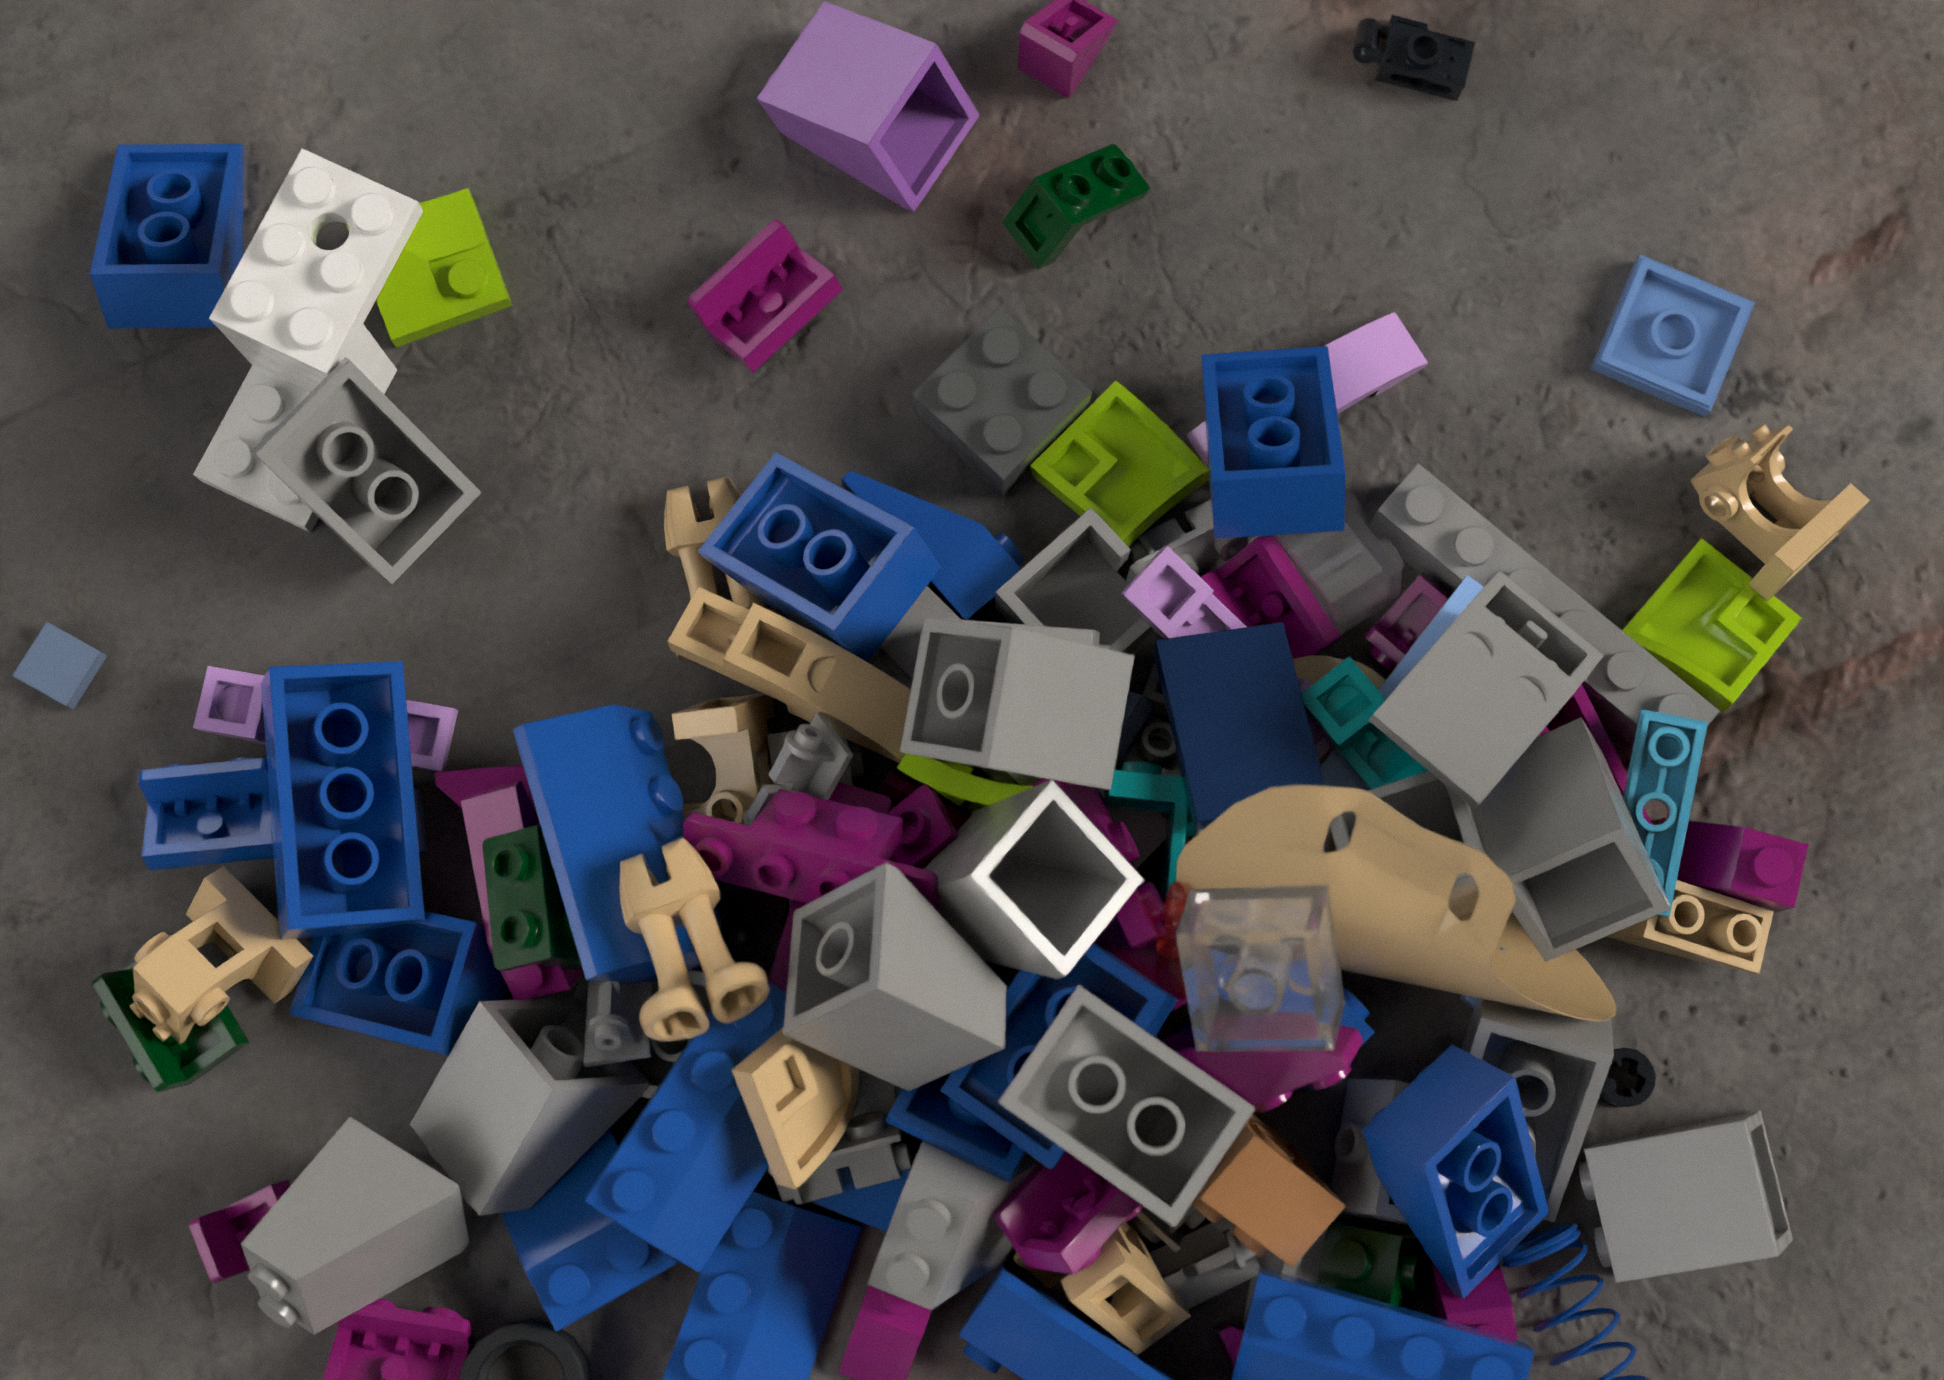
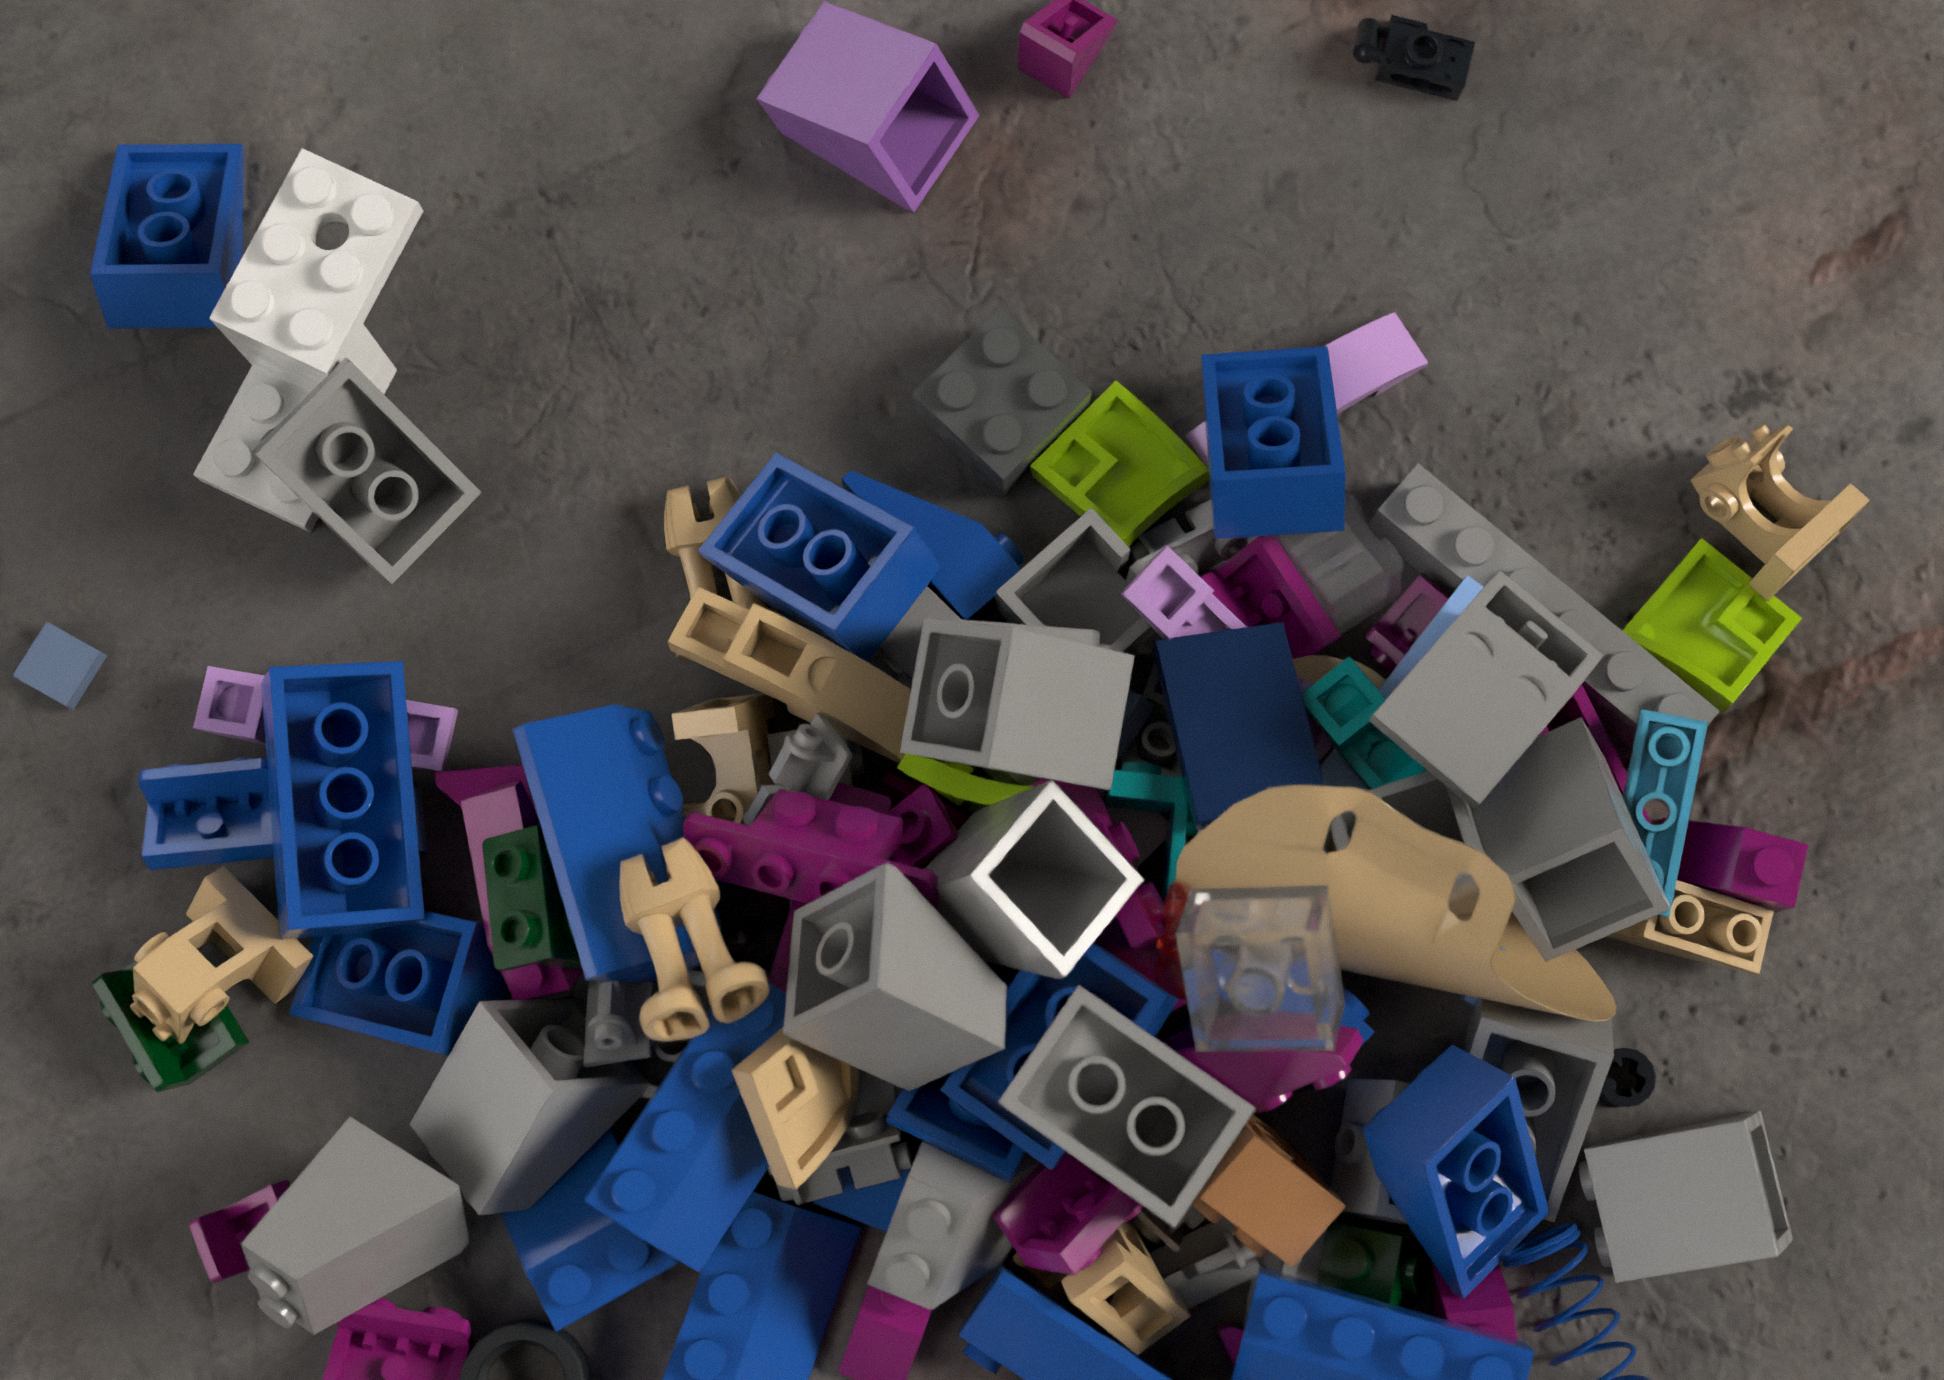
lime plate [346,188,513,348] -> none
magenta bracket [687,219,843,373] -> none
dark green bracket [1002,144,1150,269] -> none
medium blue tile [1590,254,1755,418] -> none

